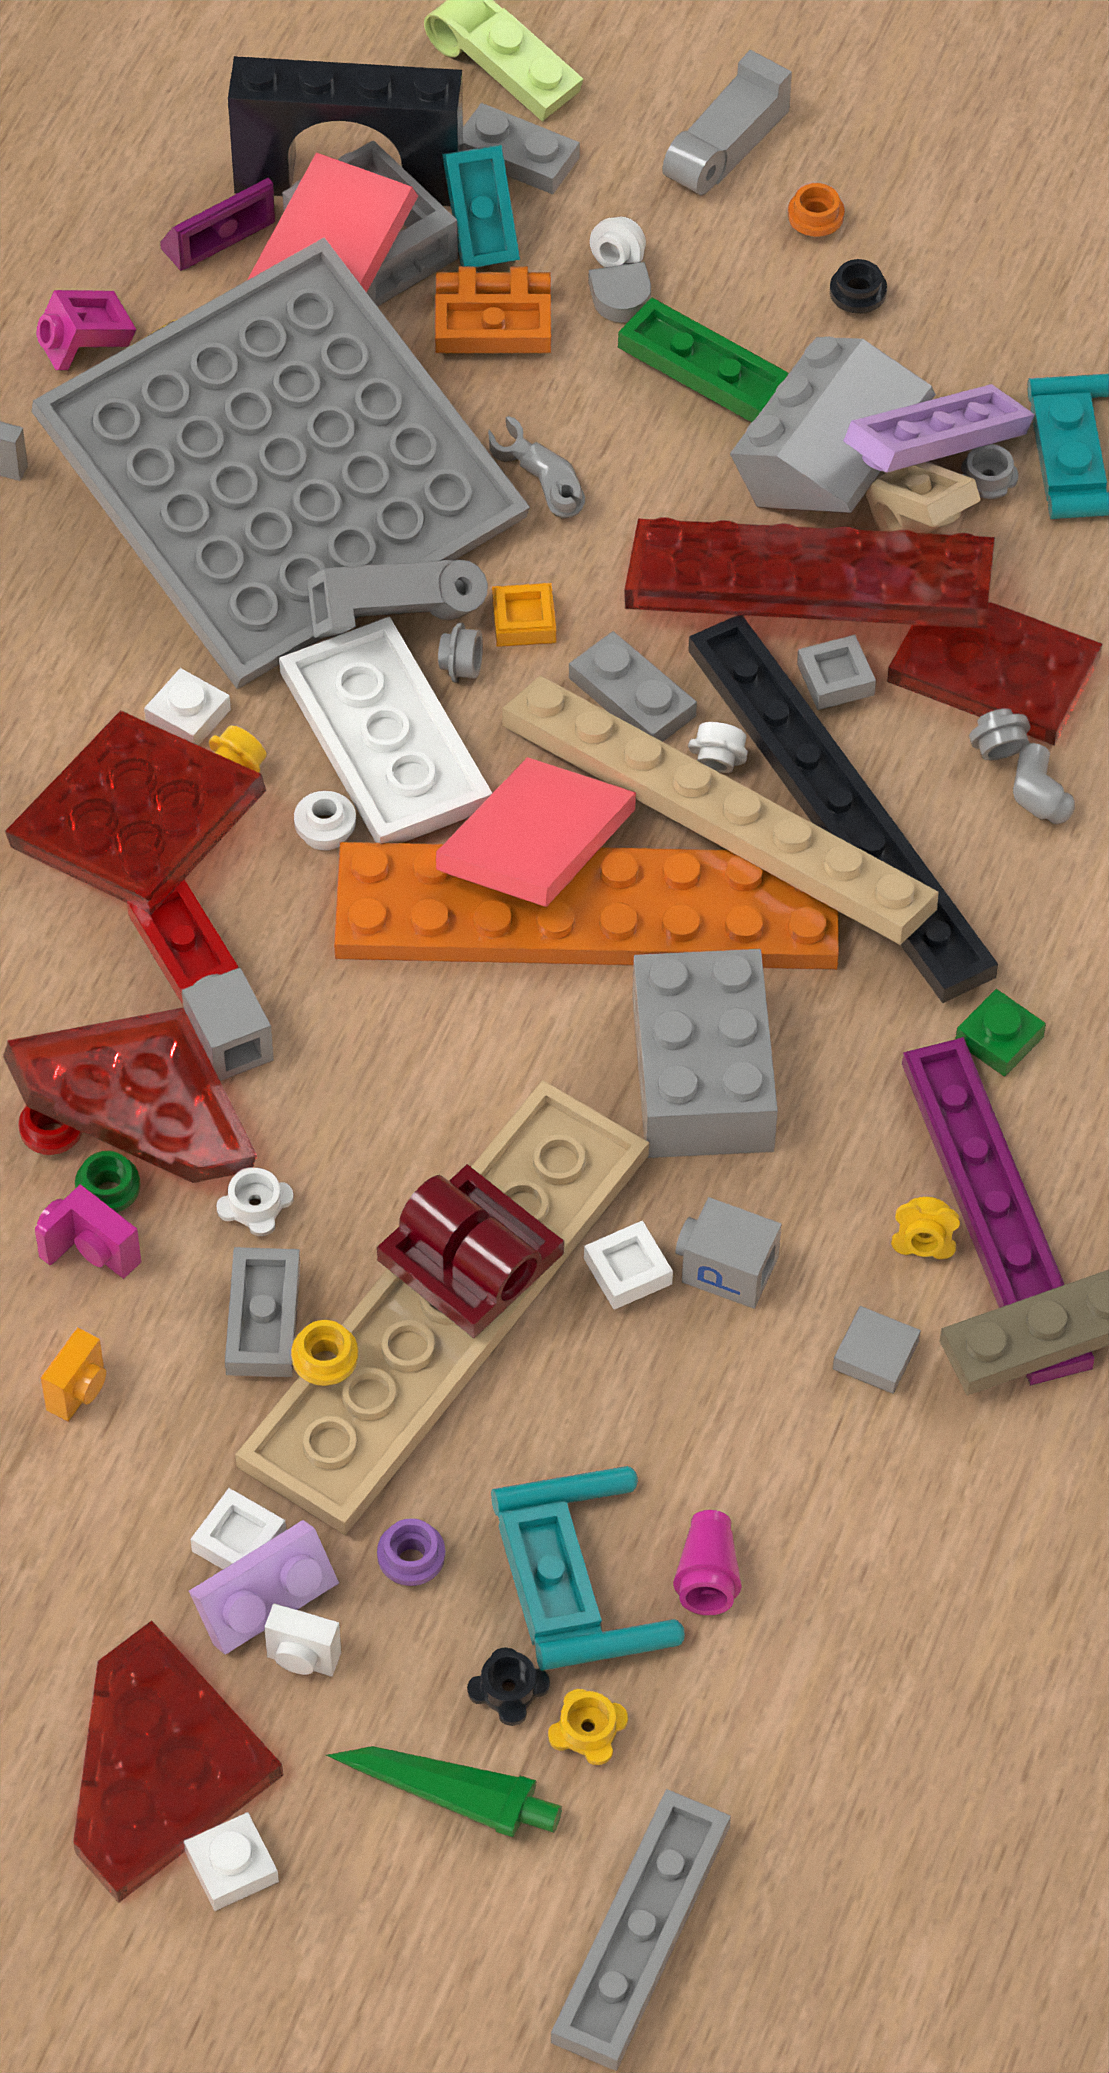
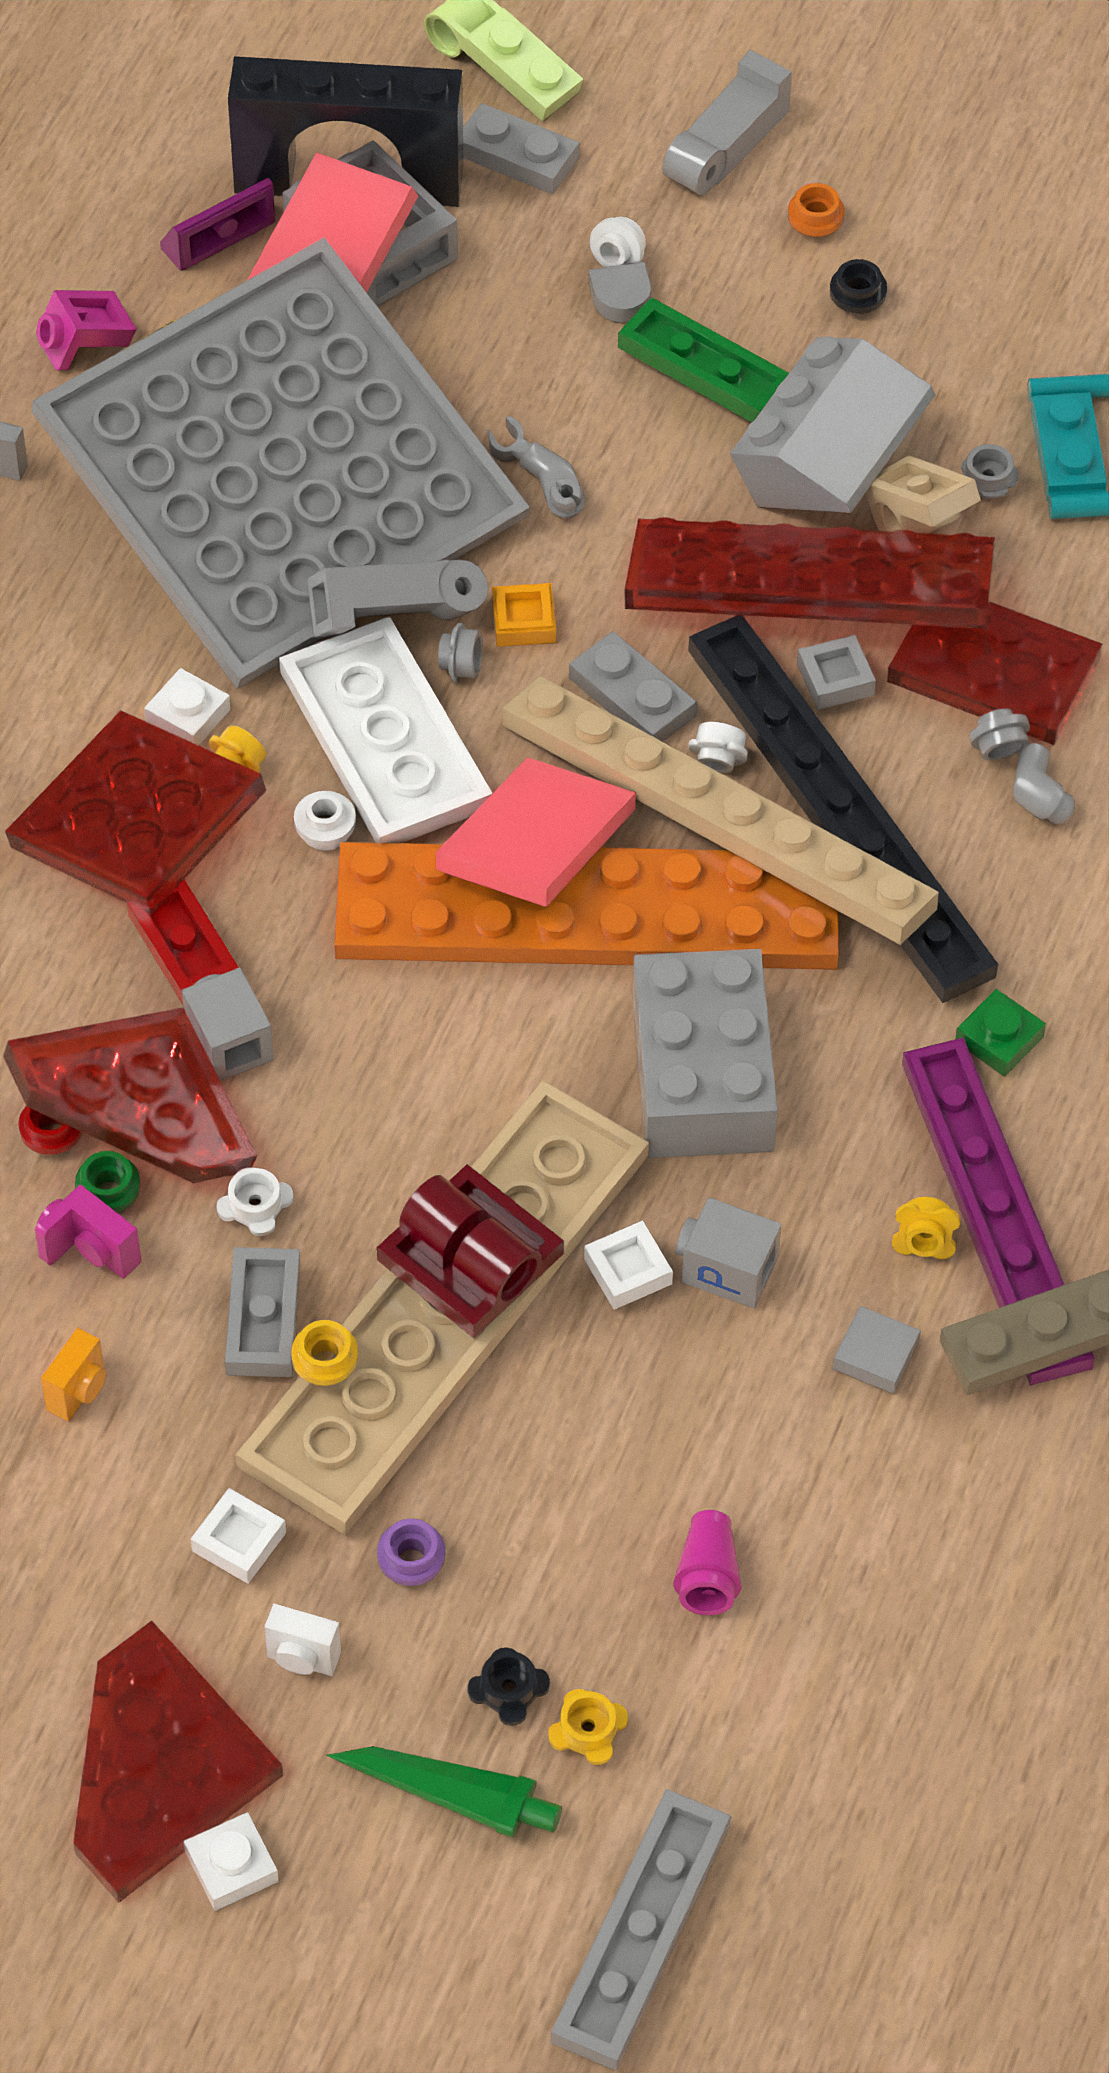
lavender plate [189,1520,339,1655] -> none
orange plate [435,266,551,353] -> none
teal plate [442,145,520,267] -> none
teal plate [491,1466,685,1671] -> none
lavender plate [843,384,1035,473] -> none

